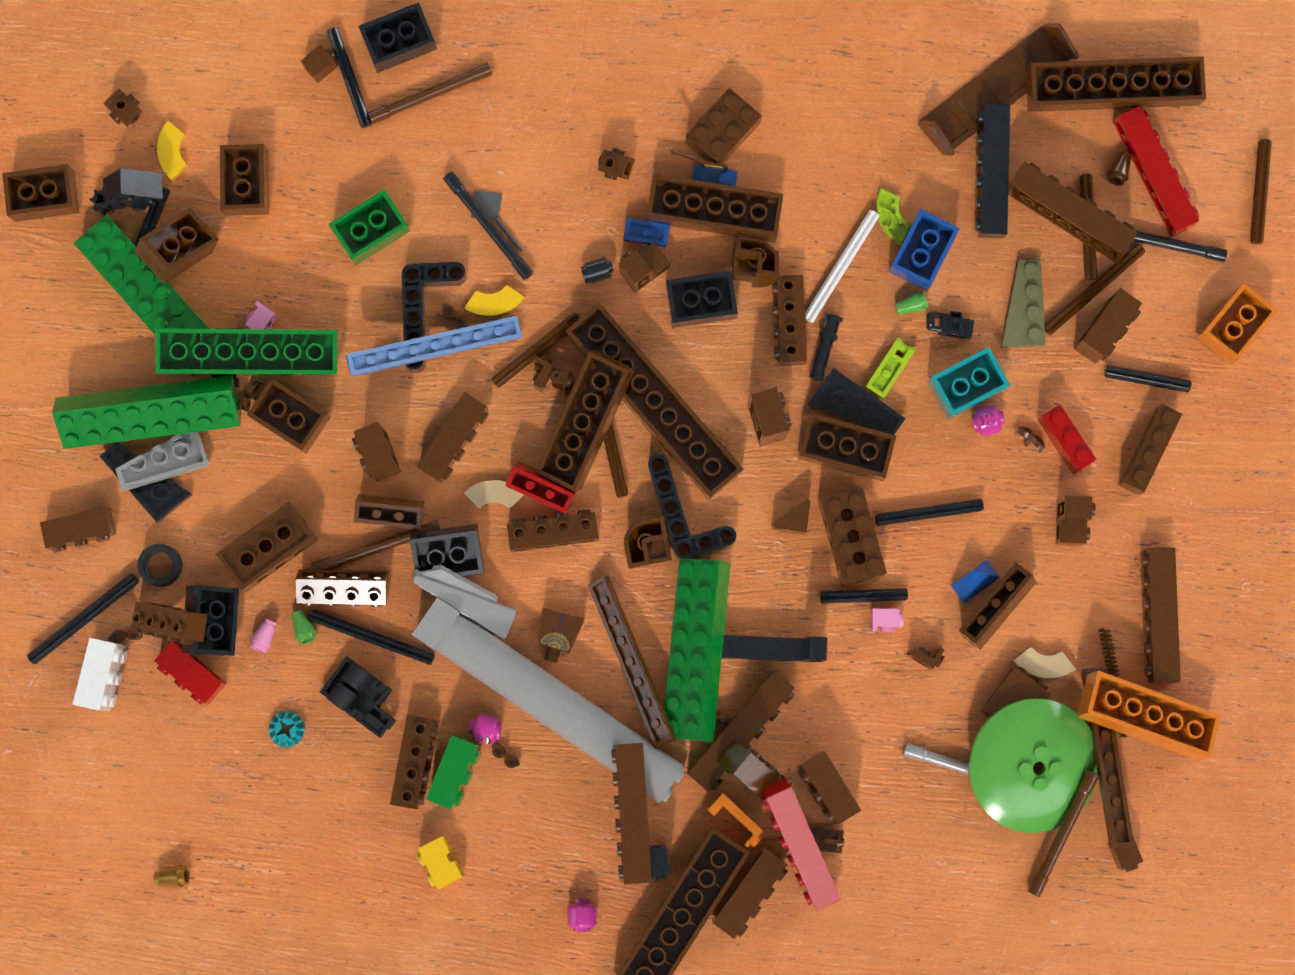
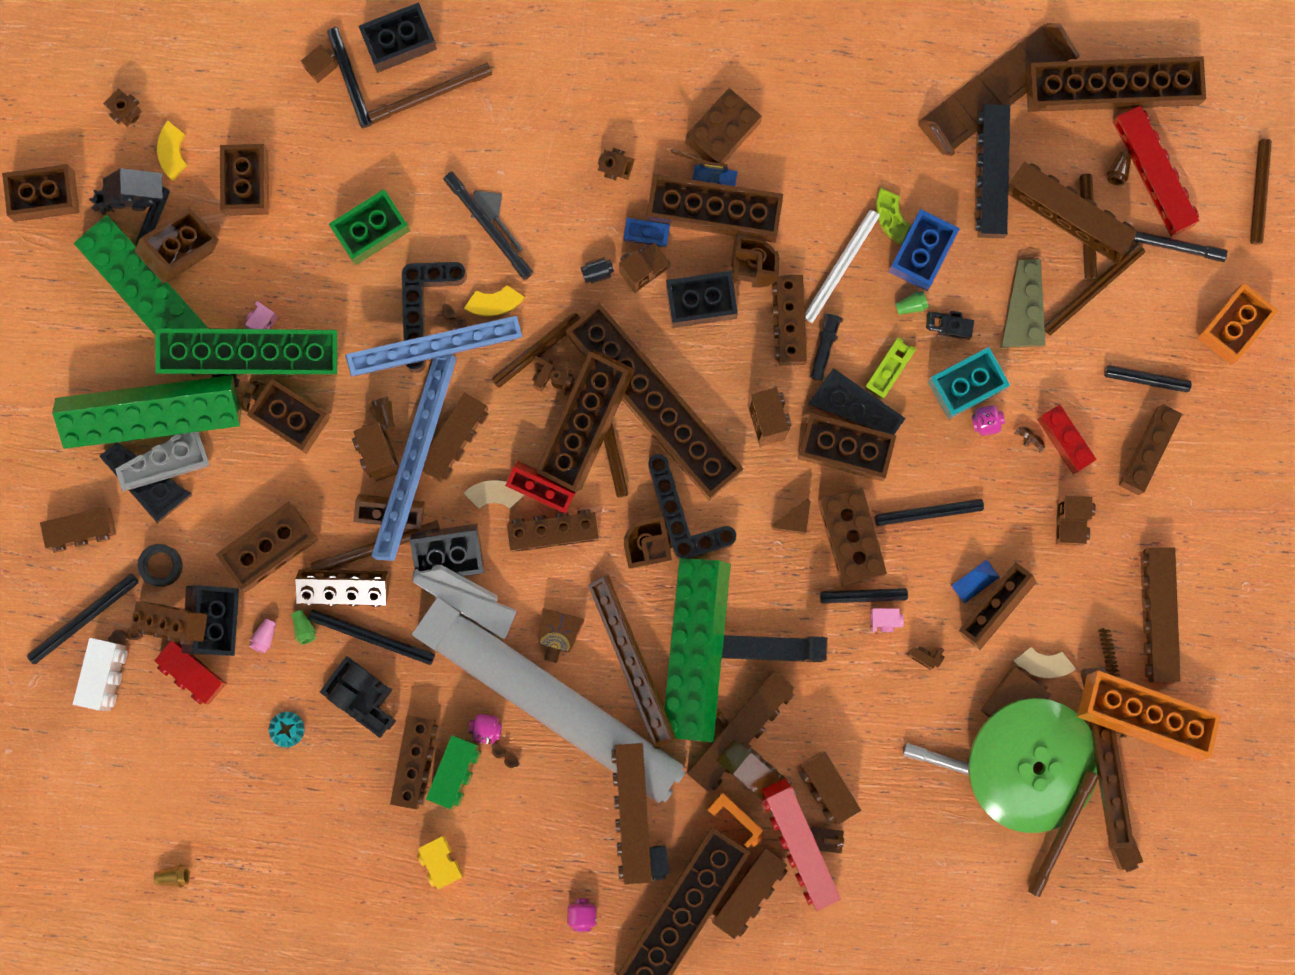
reddish brown brick [1074,288,1142,364] -> none
none -> reddish brown cone [370,396,395,429]
none -> medium blue plate [372,354,457,561]

